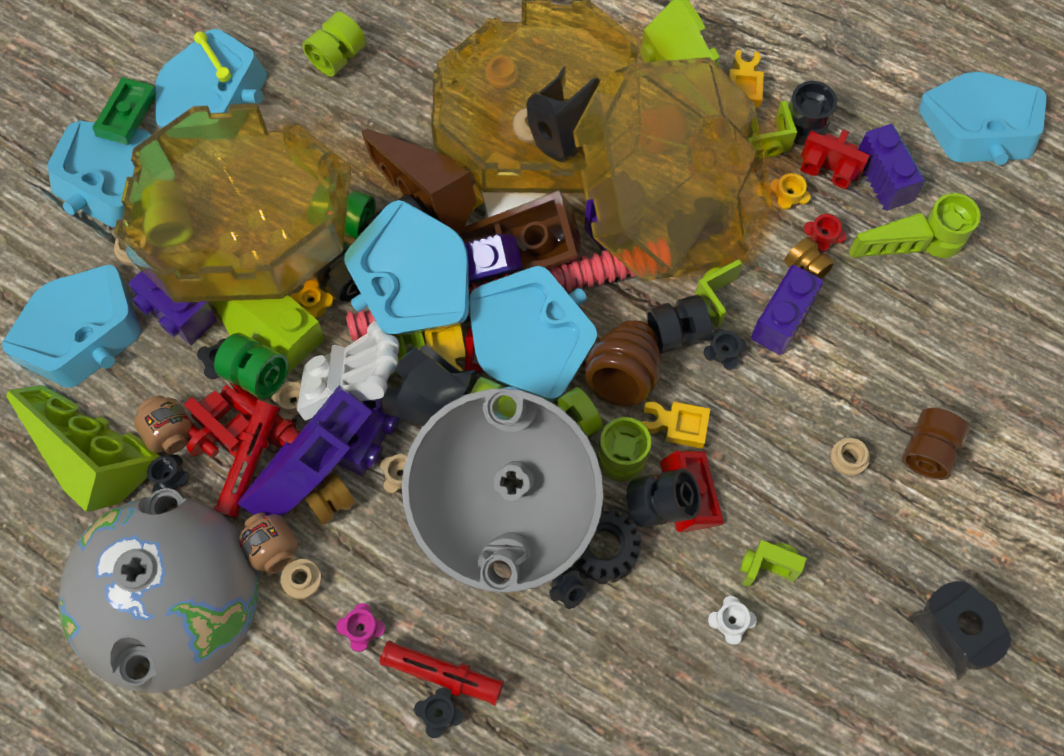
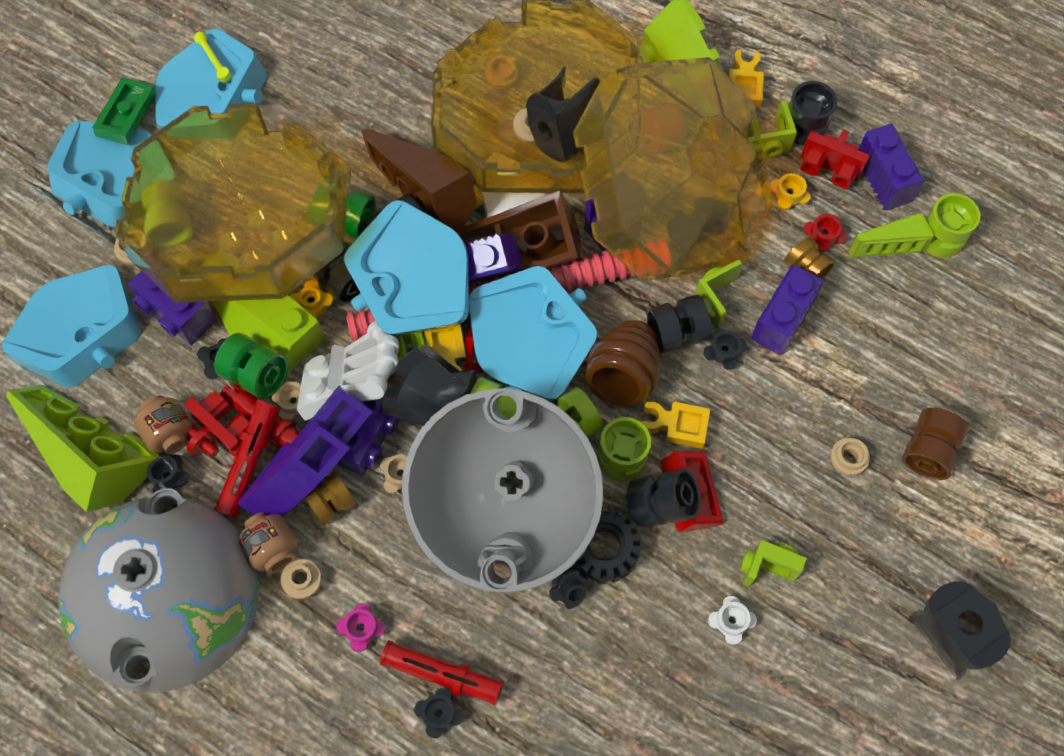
lime wheel [302,11,367,77] -> none
medium azure animal [919,72,1047,165] -> none

